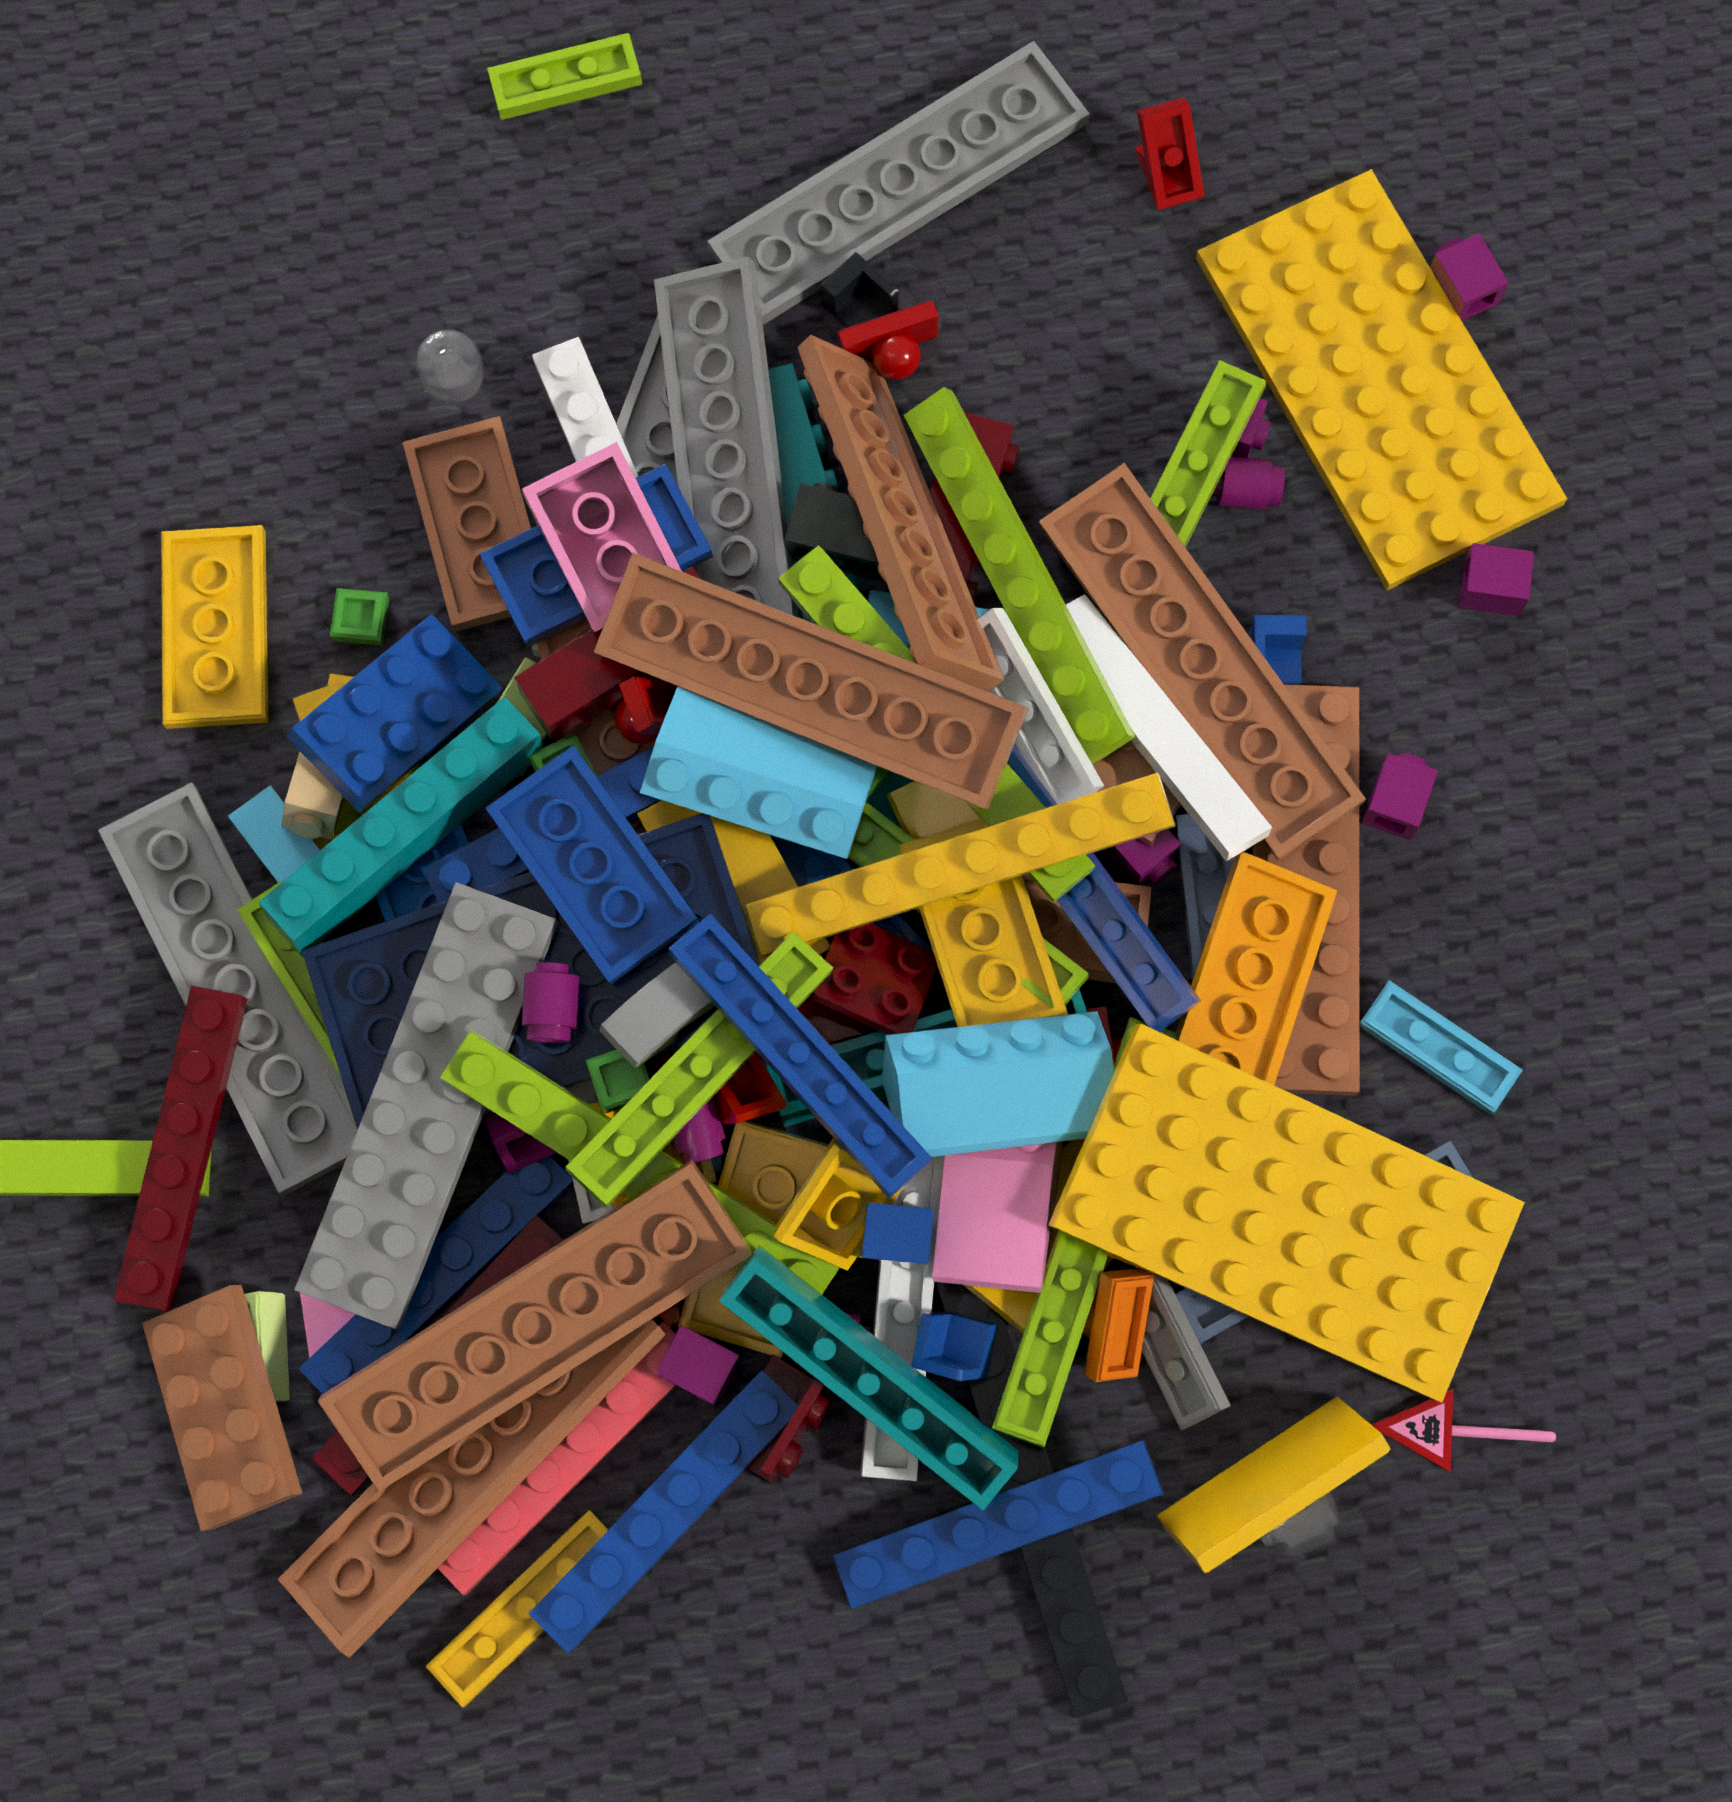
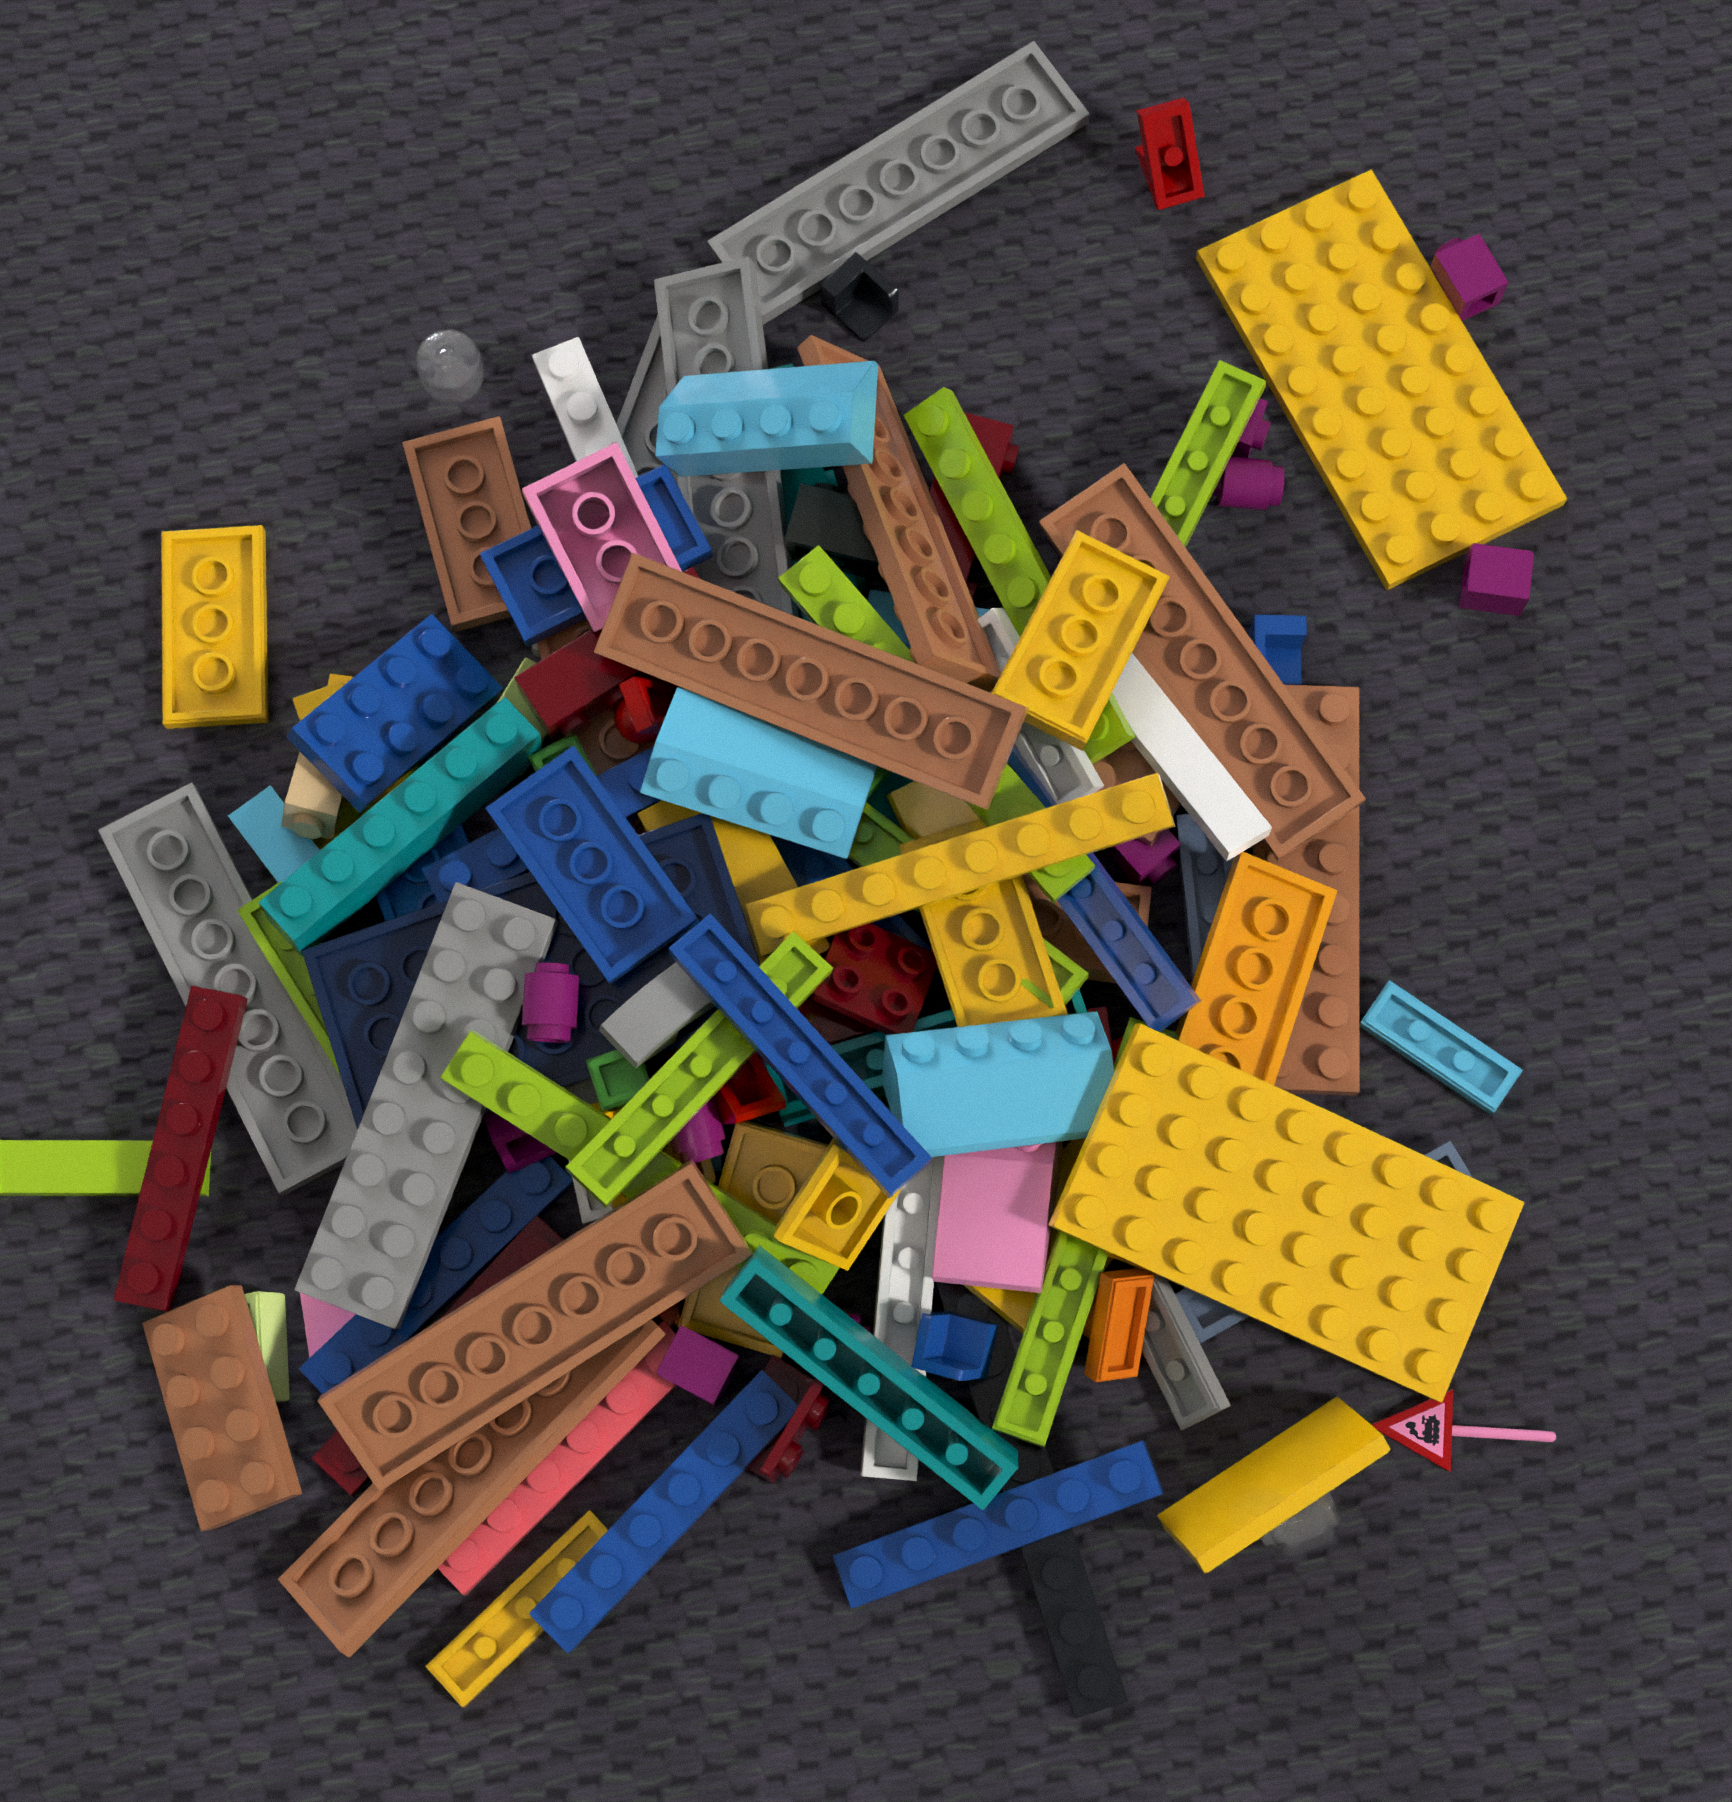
bright green tile [330,588,389,646] -> none
lime plate [487,33,642,120] -> none
red tile [838,301,939,381] -> none
blue panel [859,1203,934,1264] -> none
magenta brick [1362,753,1438,840] -> none
none -> medium azure slope [655,361,878,477]
none -> yellow tile [991,530,1170,751]

